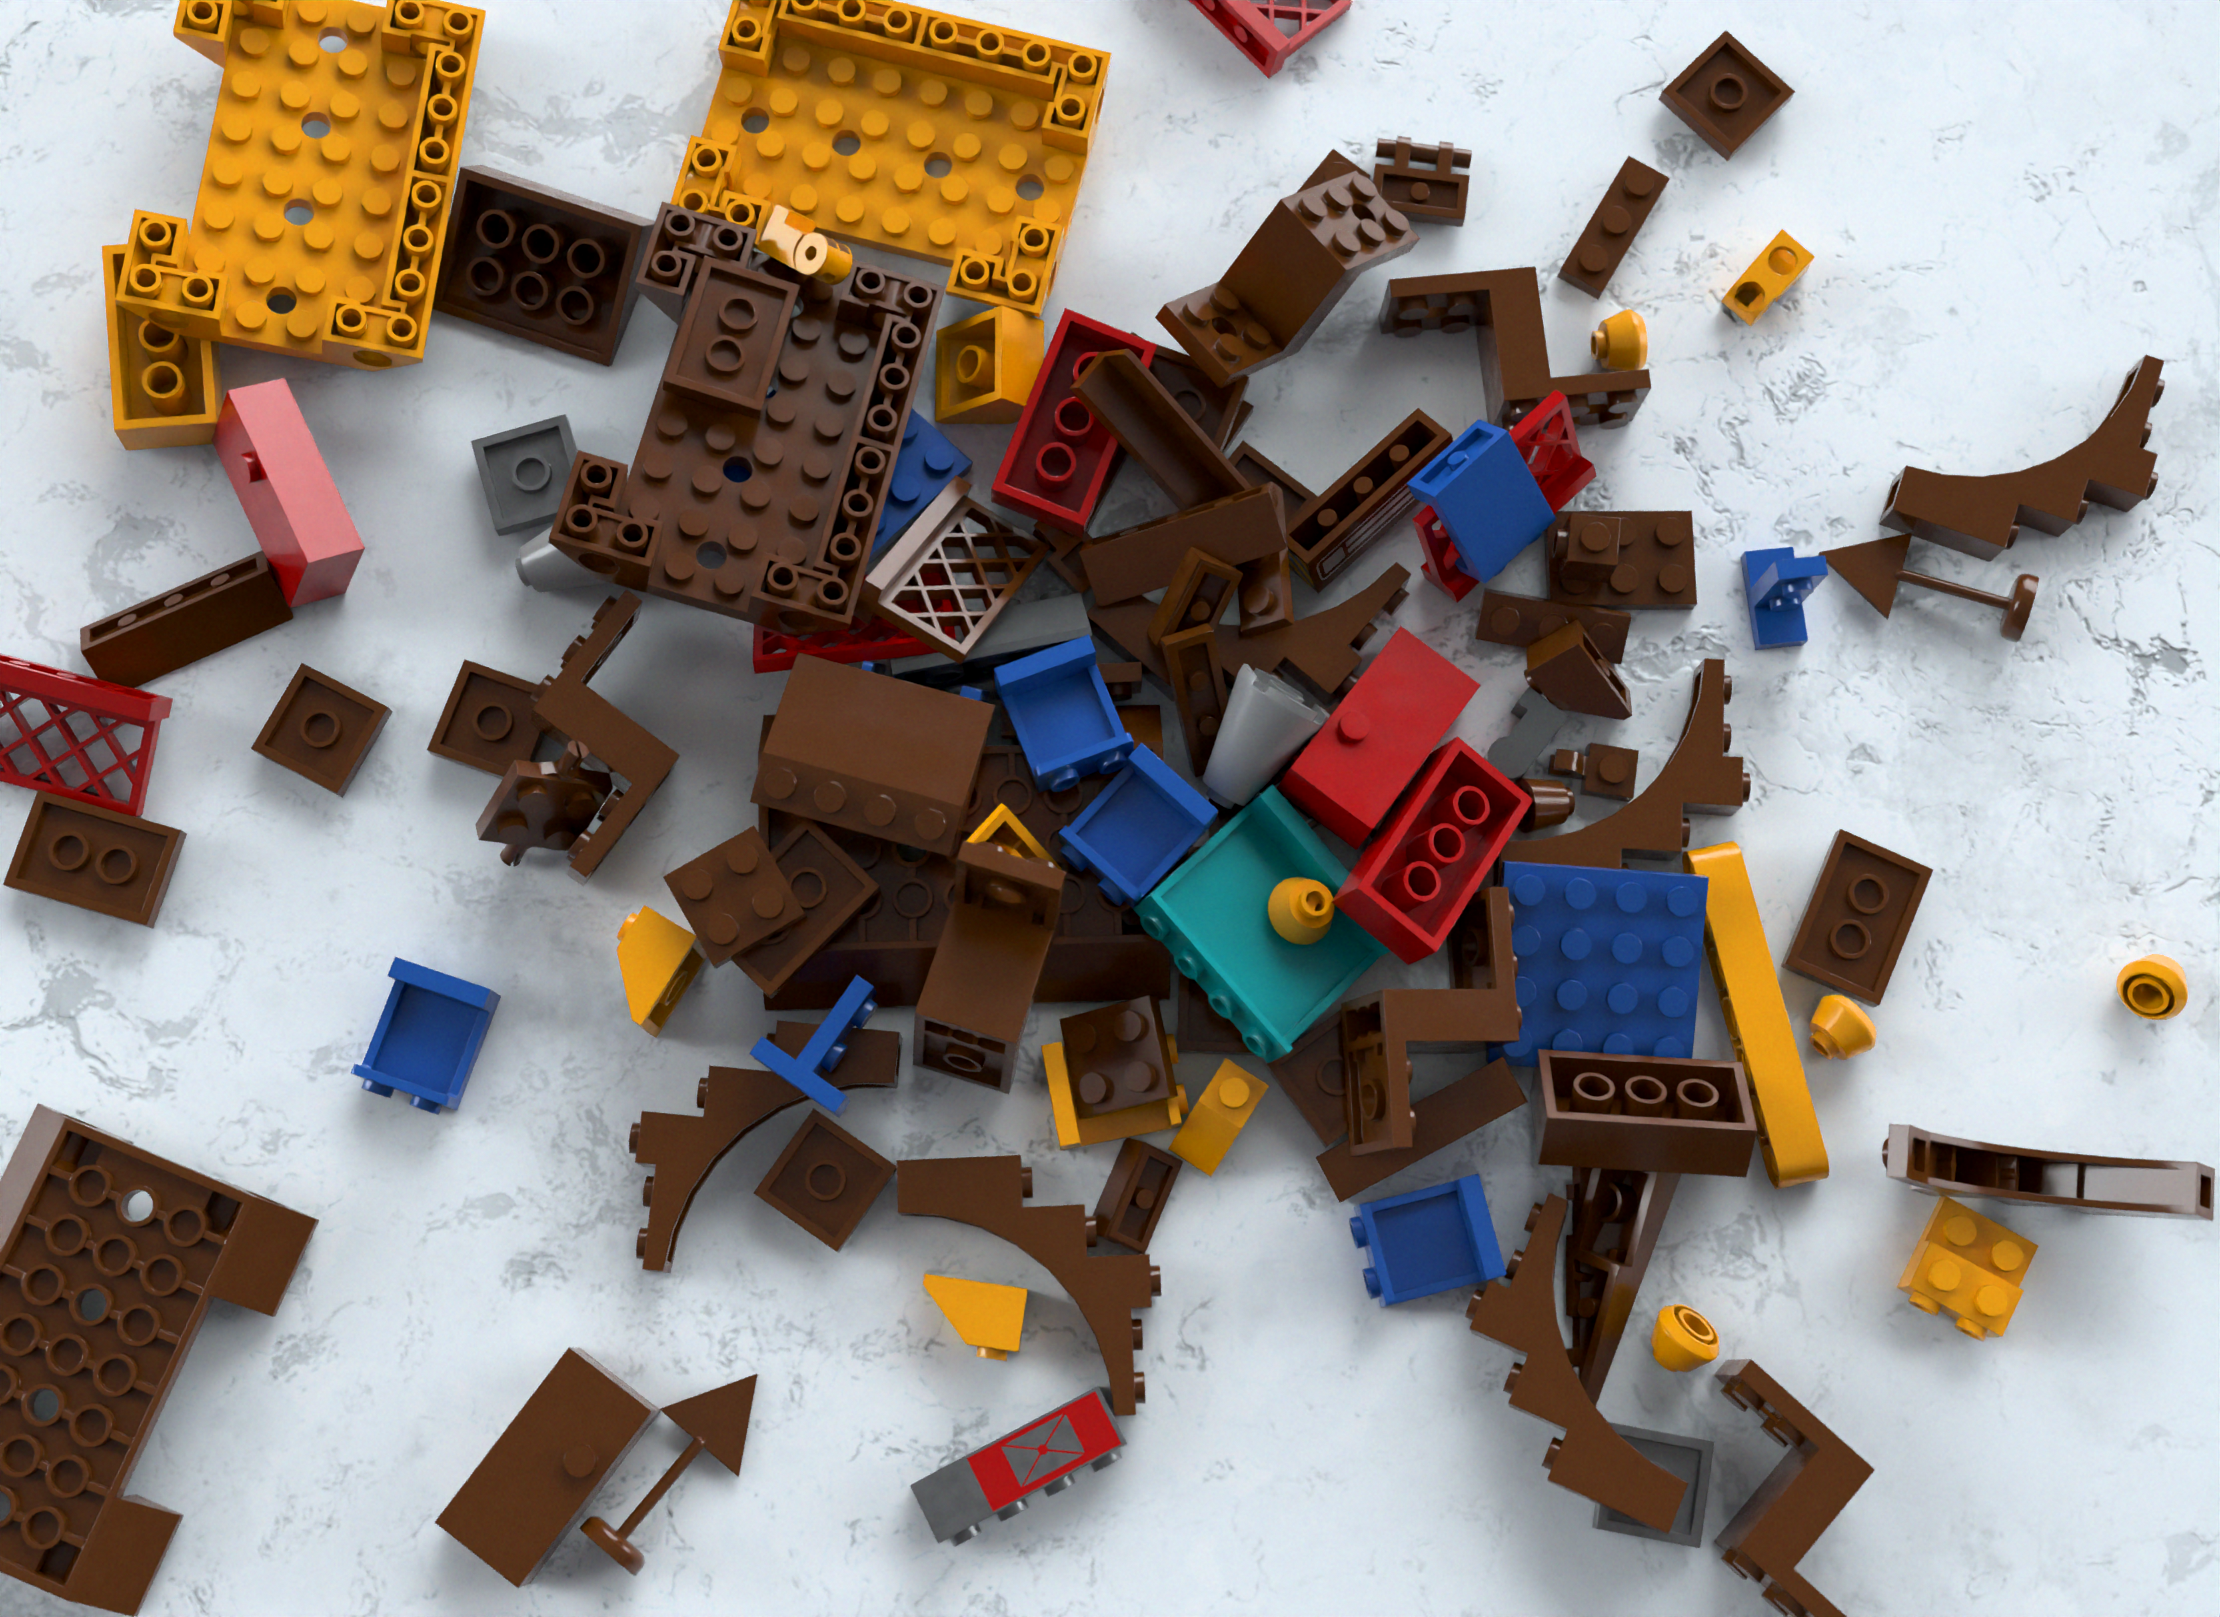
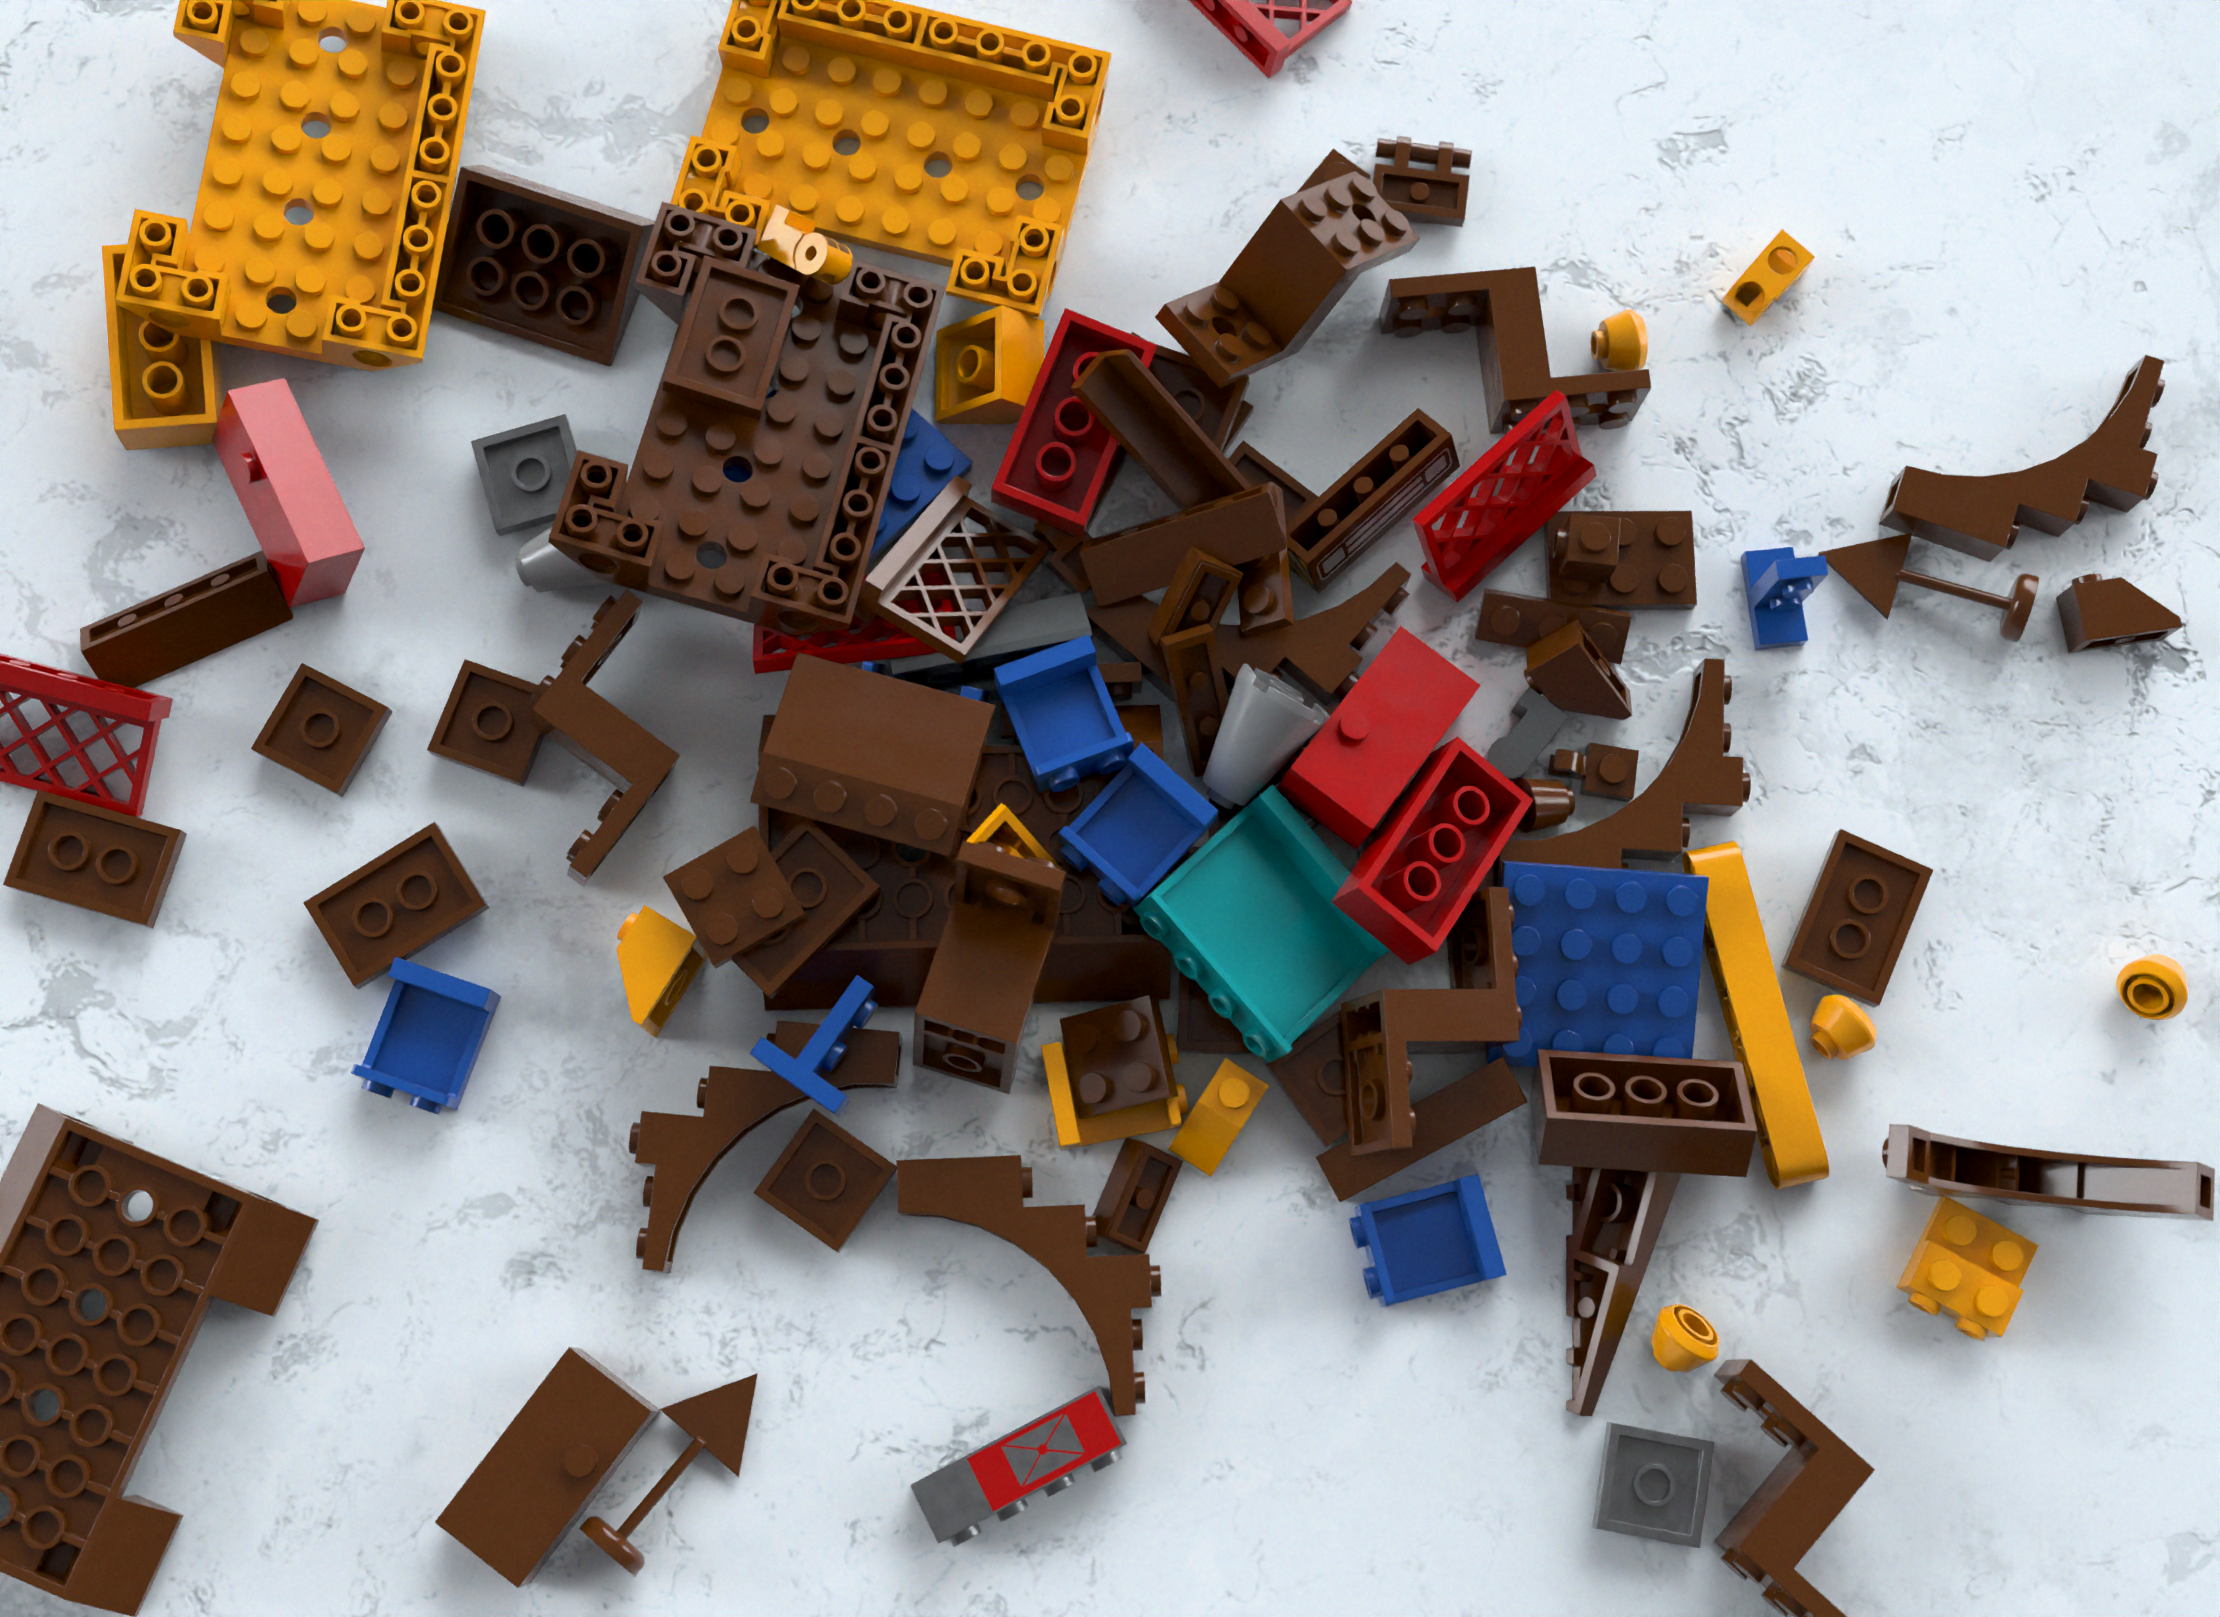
reddish brown plate [475,740,613,866] -> none
light orange slope [923,1274,1028,1361] -> none
light orange cone [1268,877,1335,945] -> none
blue panel [1407,419,1556,584] -> none
reddish brown arch [1465,1193,1689,1535] -> none
reddish brown plate [1557,155,1670,300] -> none
reddish brown plate [1658,30,1795,162] -> none
none -> reddish brown plate [303,822,490,989]
none -> reddish brown slope [2056,573,2182,653]

